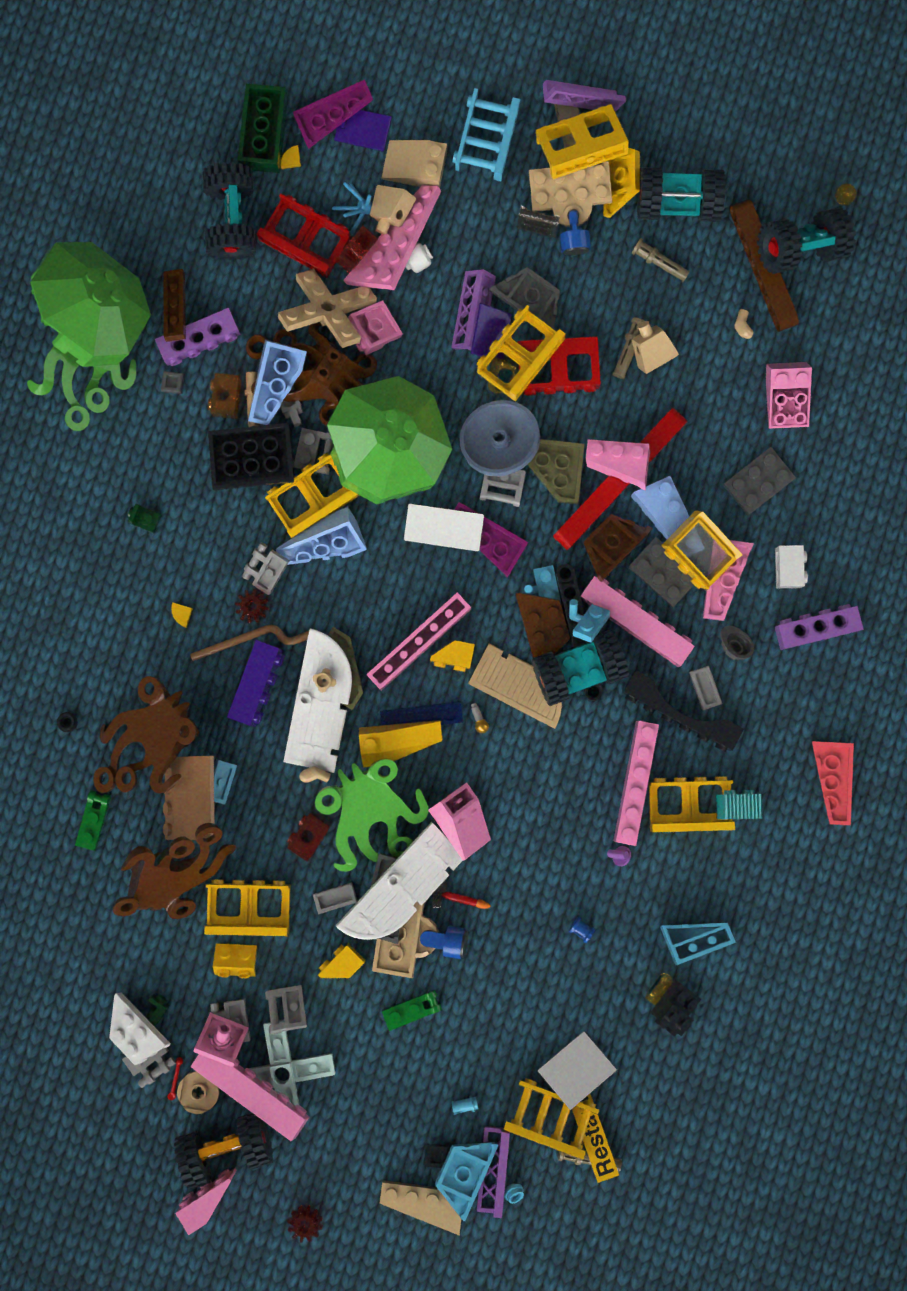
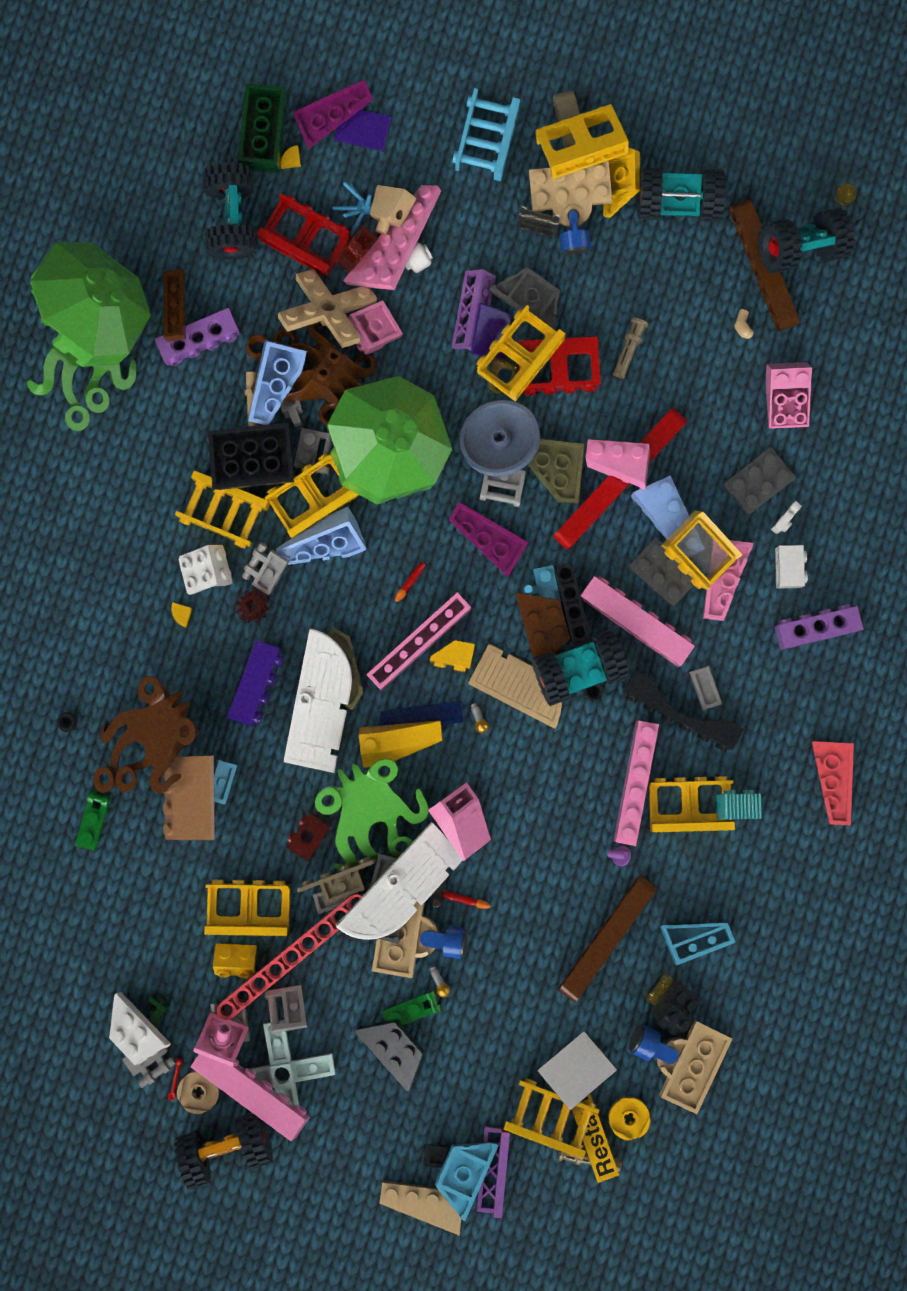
reddish brown hips [113,823,236,919] -> none
dark green bracket [127,504,162,533] -> none
dark grey tile [161,371,184,394] -> none
bright pink slope [175,1168,237,1235] -> none
medium nougat piece [190,624,309,661] -> none
clear orange brick [208,373,242,419] -> none
clear red gear [287,1205,323,1243] -> none
tan arm [299,766,331,783] -> none
tan plate [313,668,336,693] -> none
yellow slope [318,943,366,978] -> none
tan slope [381,140,447,188] -> none
white sticker [404,504,484,551] -> none
medium azure pin [452,1095,479,1115] -> none
medium azure plate [504,1184,524,1204] -> none
medium lavender fence [543,80,626,112] -> none
blue bush [568,916,596,943] -> none
medium azure plate [569,599,610,643] -> none
reddish brown wing [584,514,653,582] -> none
dark tan pin [631,238,690,282] -> none
tan torso [632,321,679,374] -> none
dark grey piece [720,625,754,660] -> none
none -> yellow fence [175,470,271,549]
none -> white bracket [179,545,233,595]
none -> coral beam [217,892,363,1020]
none -> dark tan bracket [297,856,377,904]
none -> wing [354,1019,425,1092]
none -> red piece [395,561,426,602]
none -> piece [430,967,450,997]
none -> reddish brown beam [558,875,657,1002]
none -> yellow plate [608,1096,650,1140]
none -> tan plate [629,1020,732,1114]
none -> white plate [771,501,802,534]

